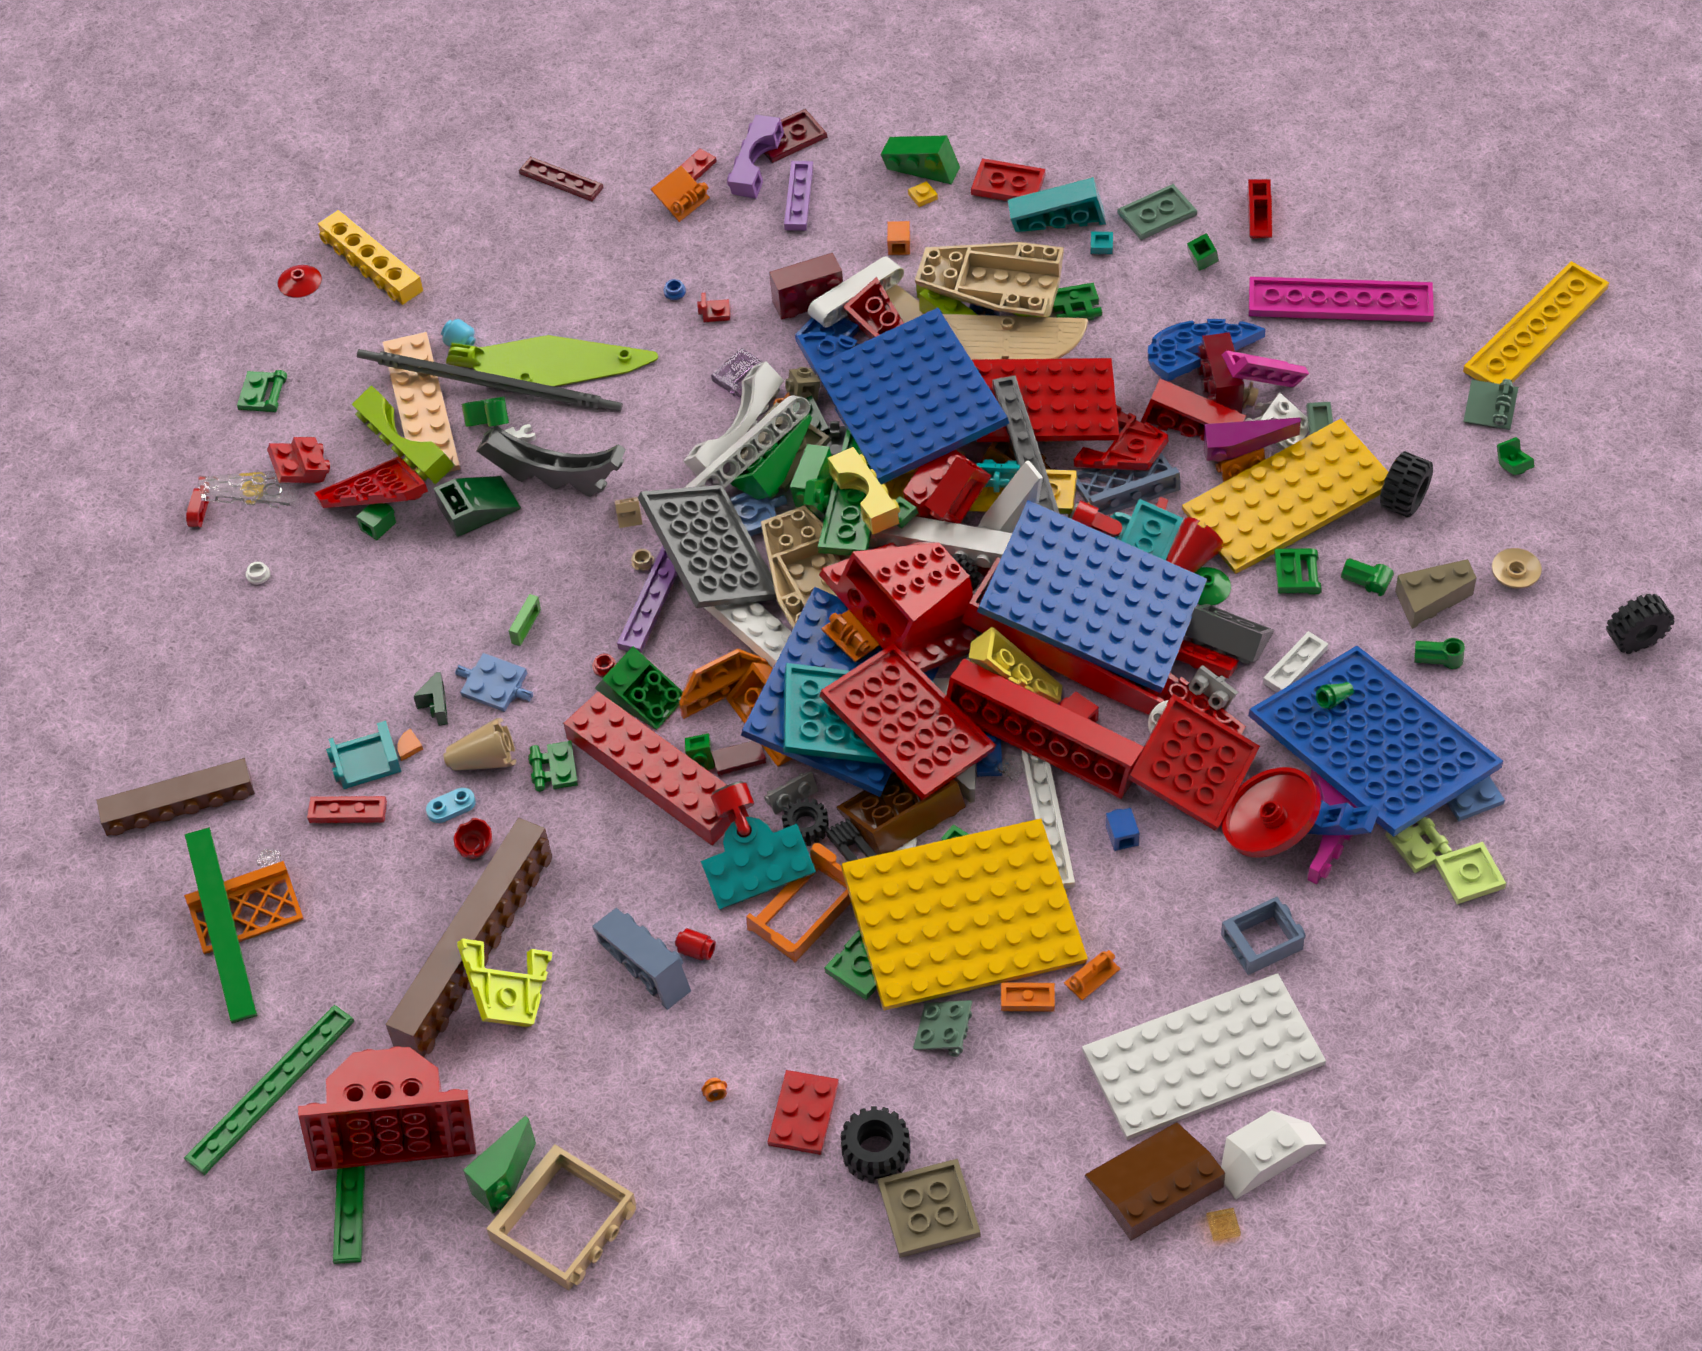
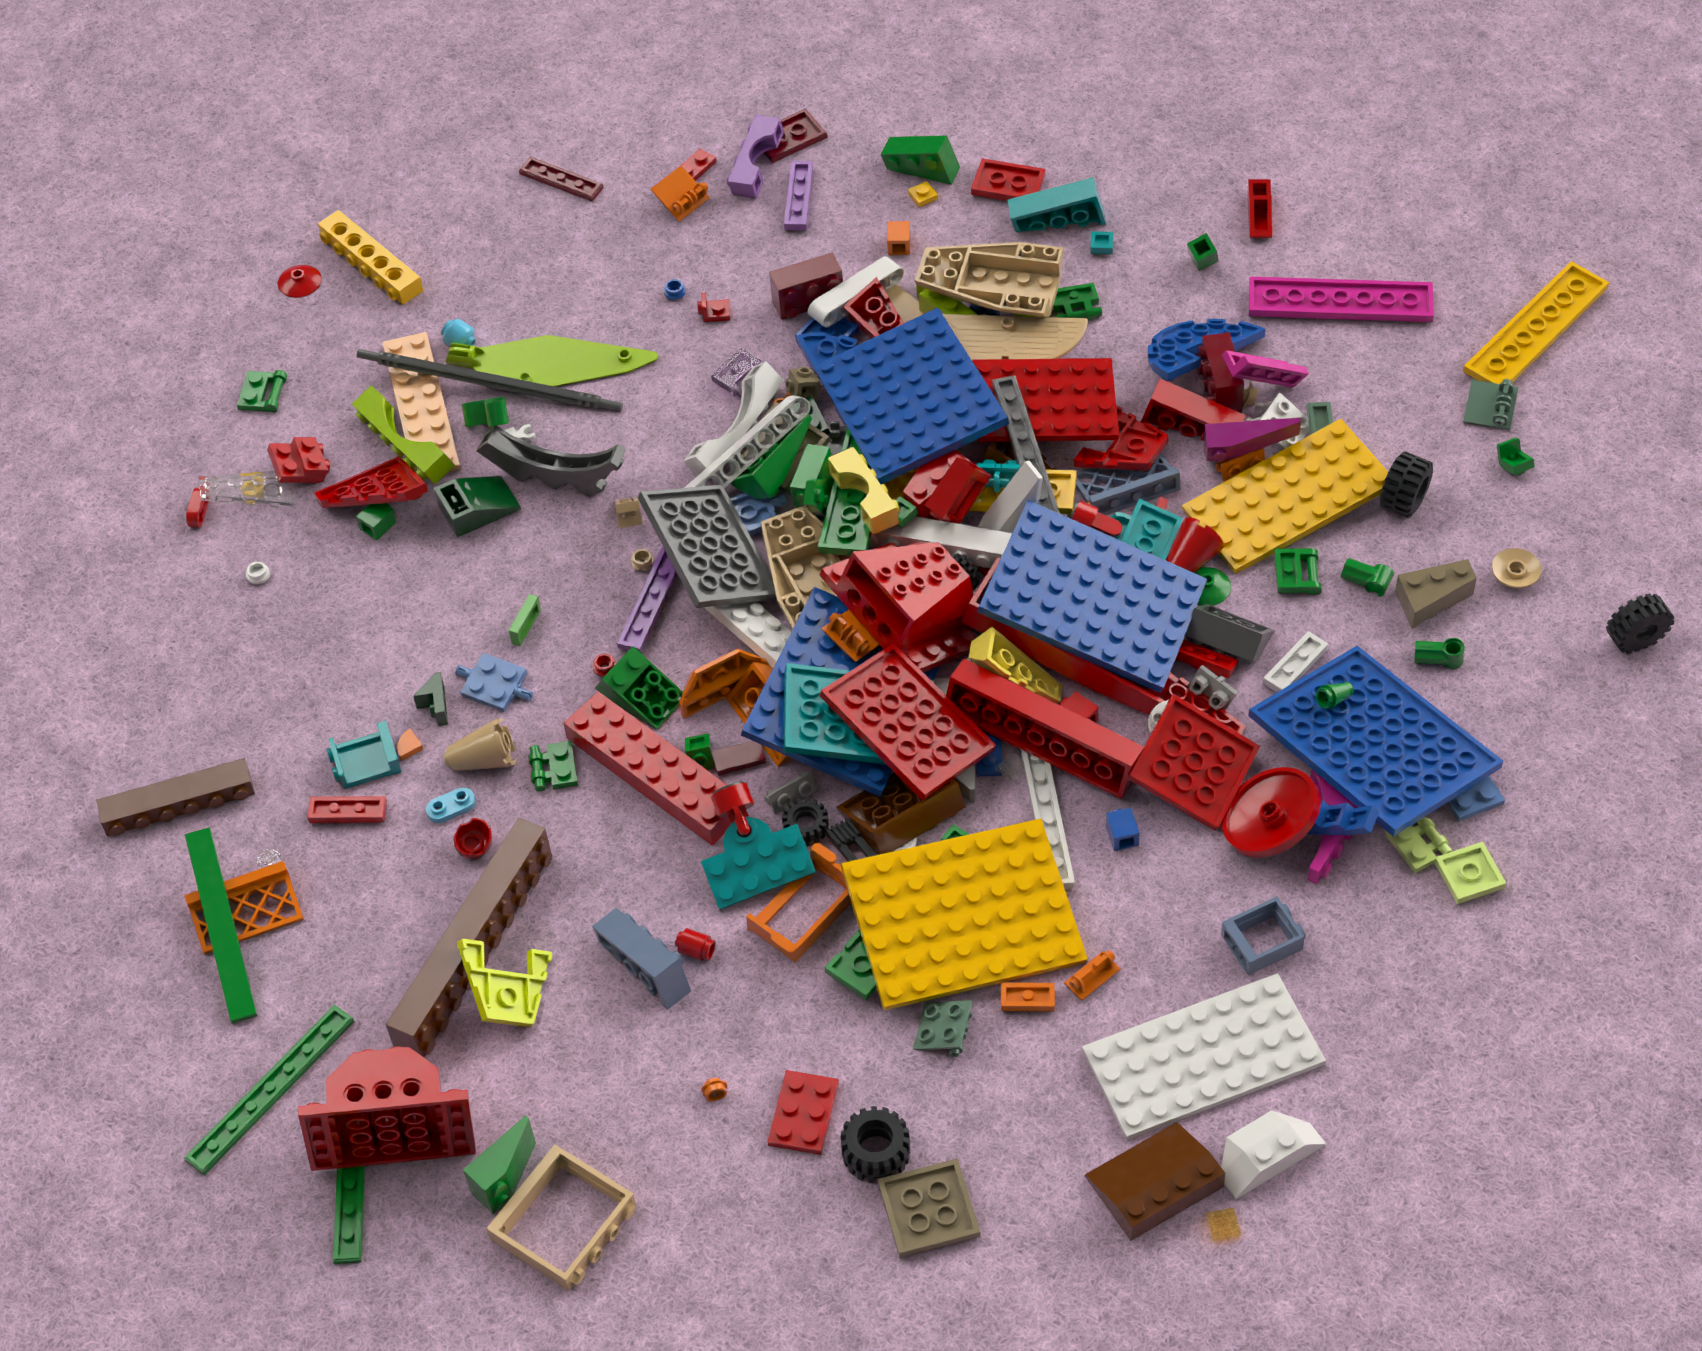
sand green tile [1117,184,1197,240] -> none

